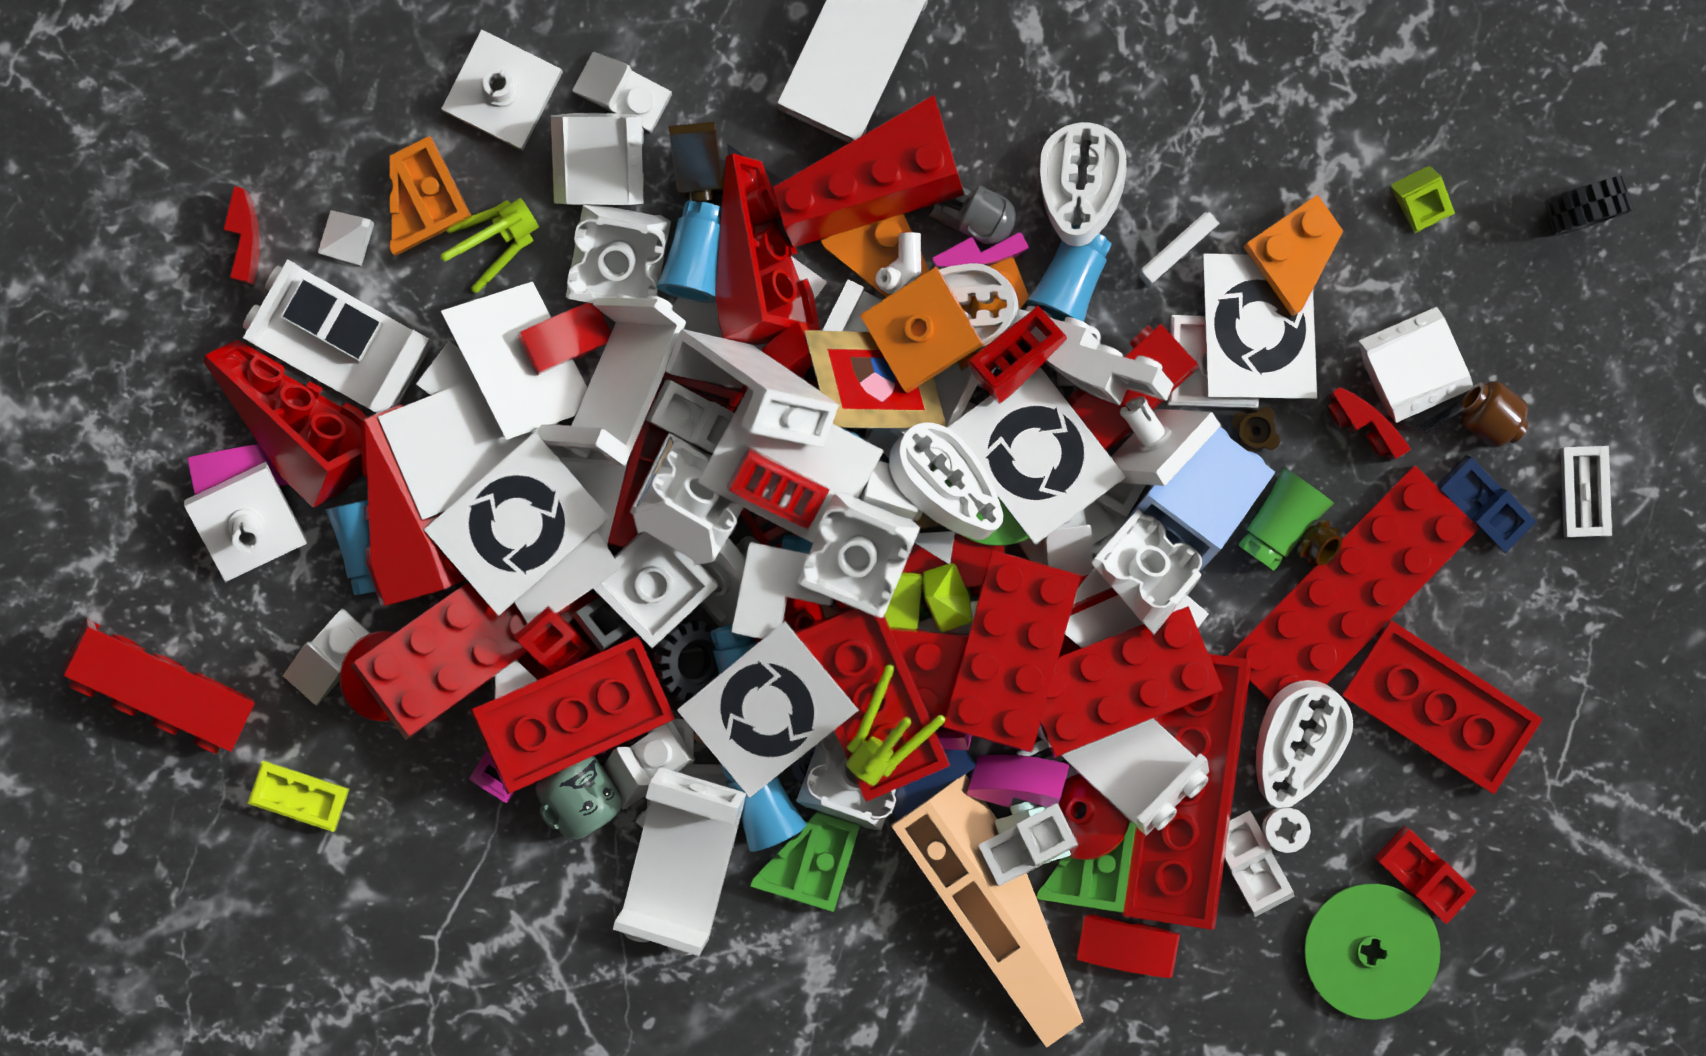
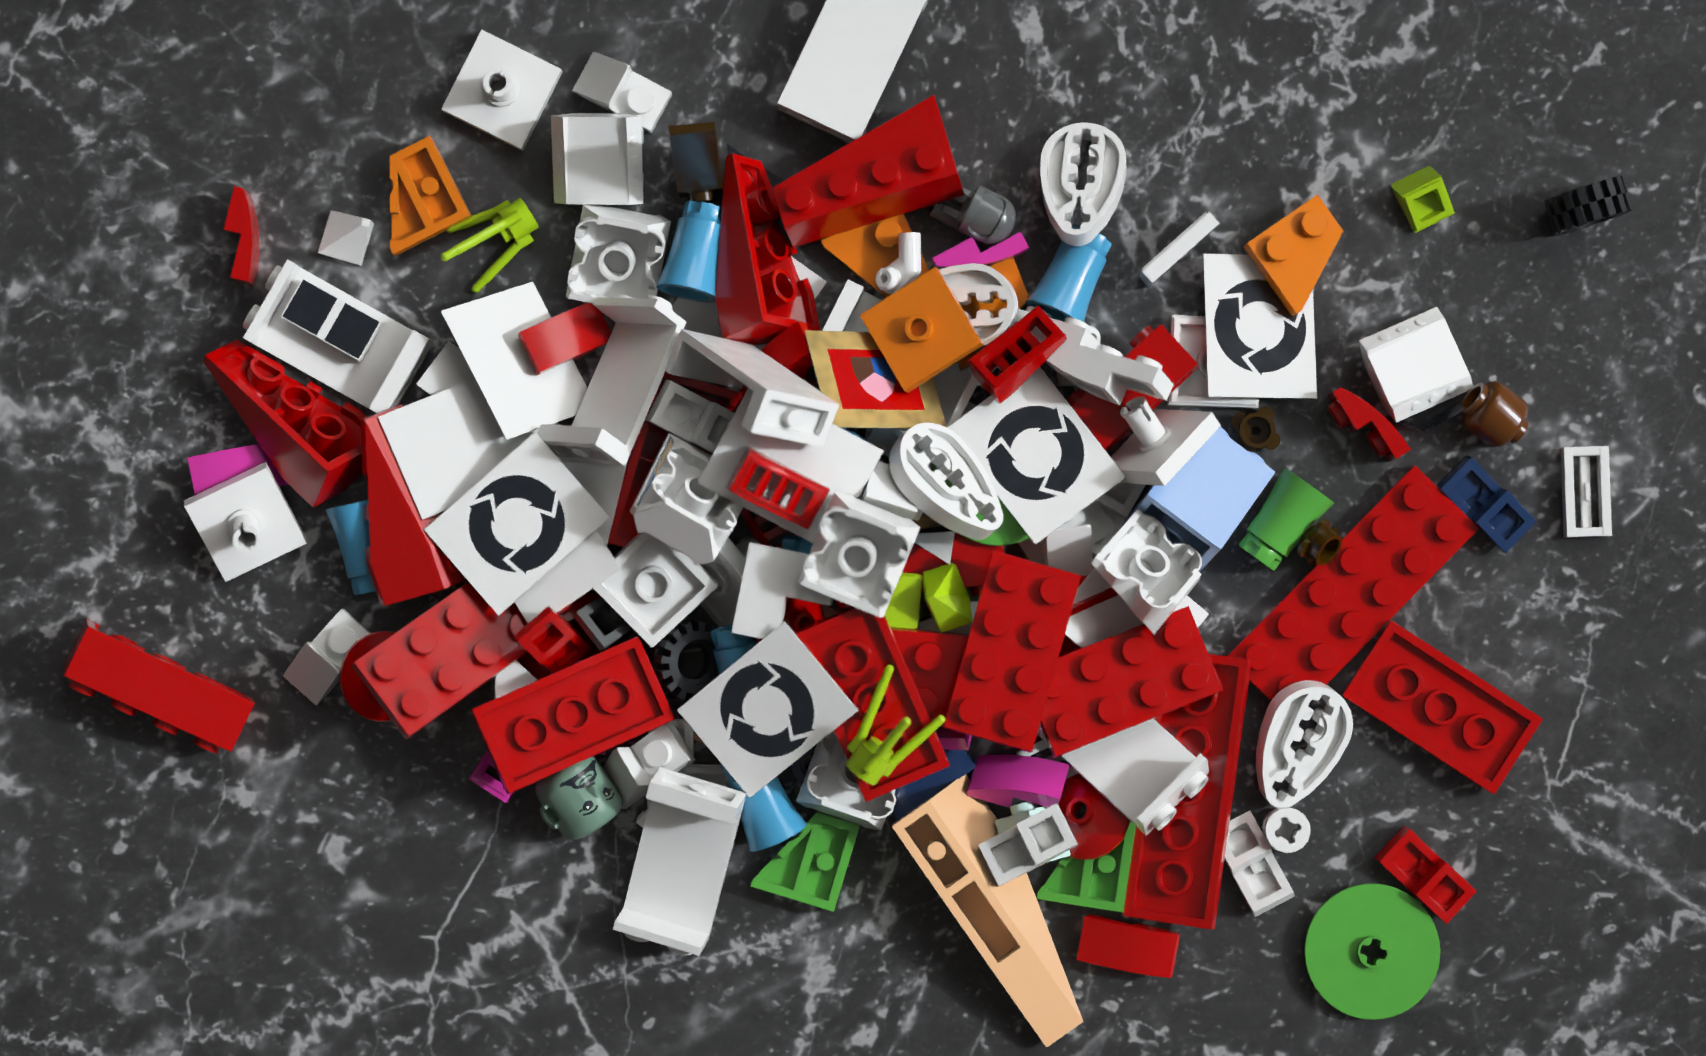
neon yellow plate [248,760,349,832] -> none

